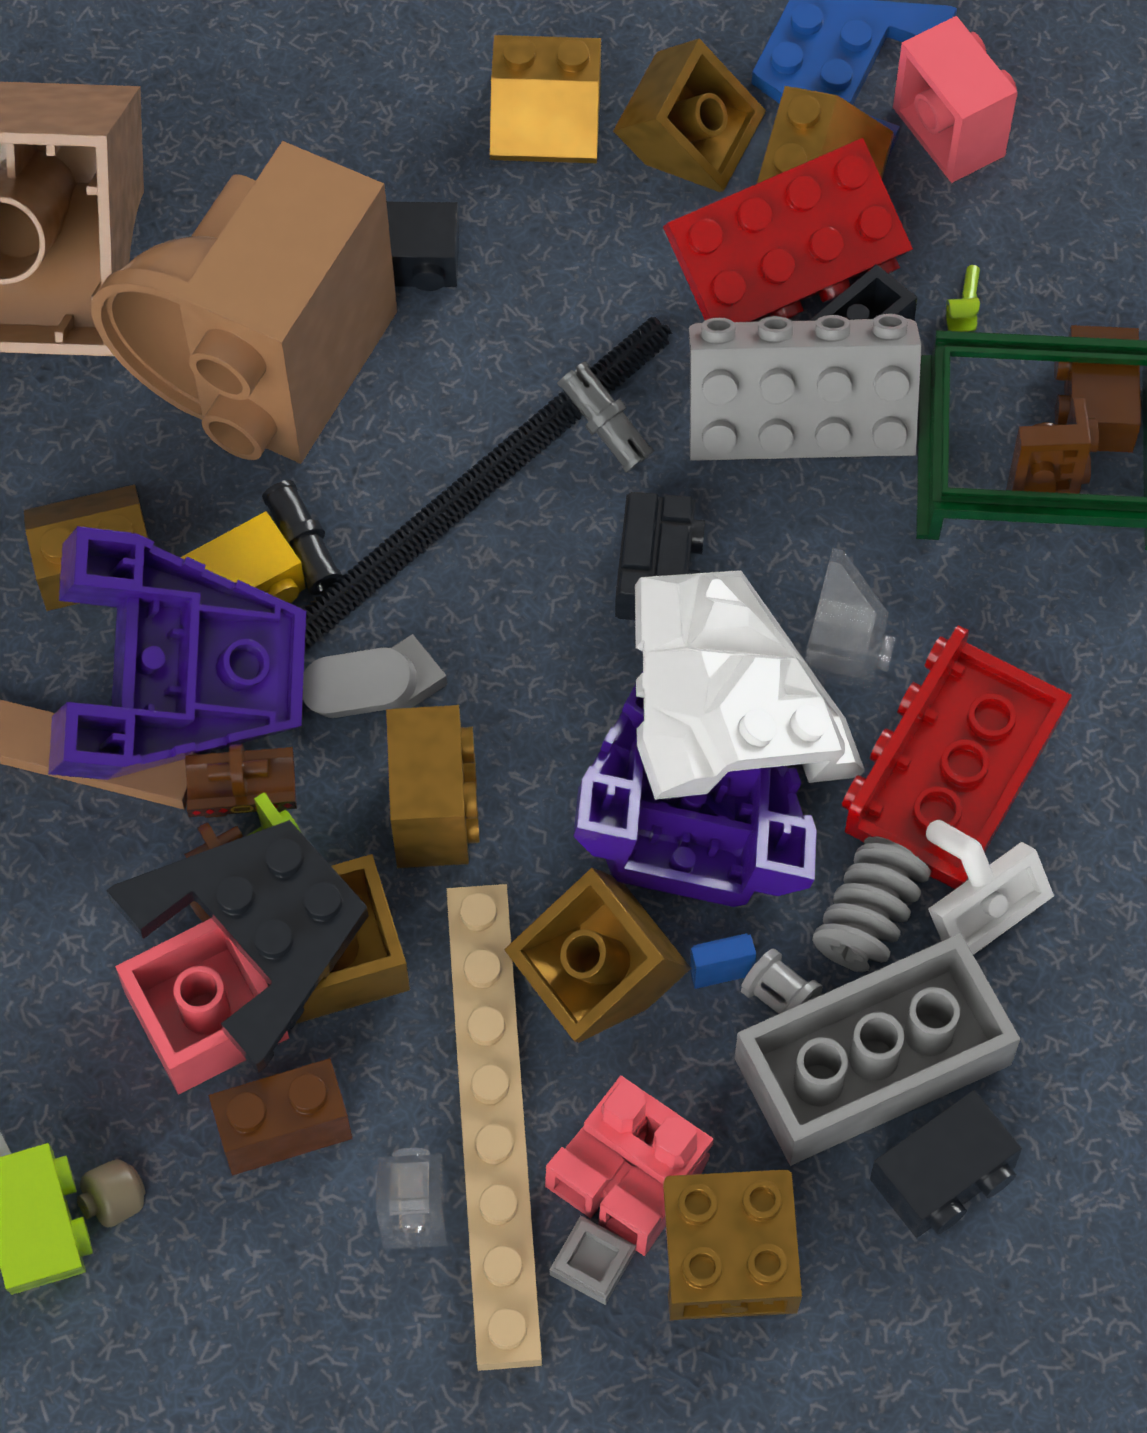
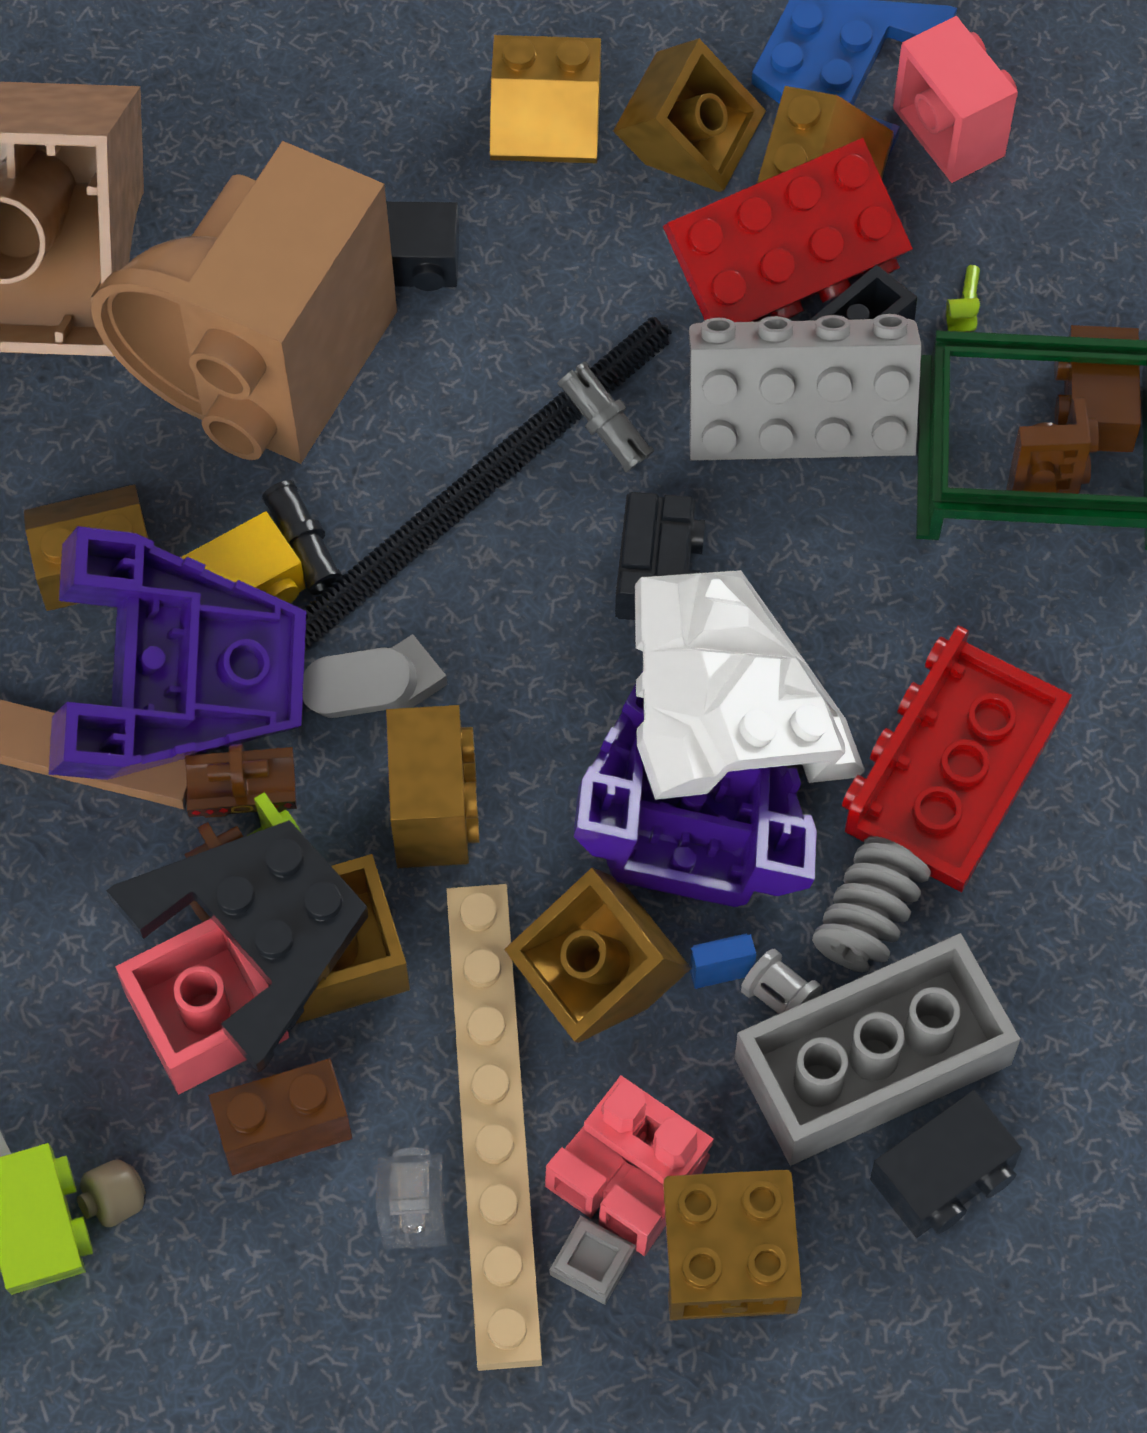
clear slope [805,548,896,689] -> none
white plate [926,820,1054,955] -> none

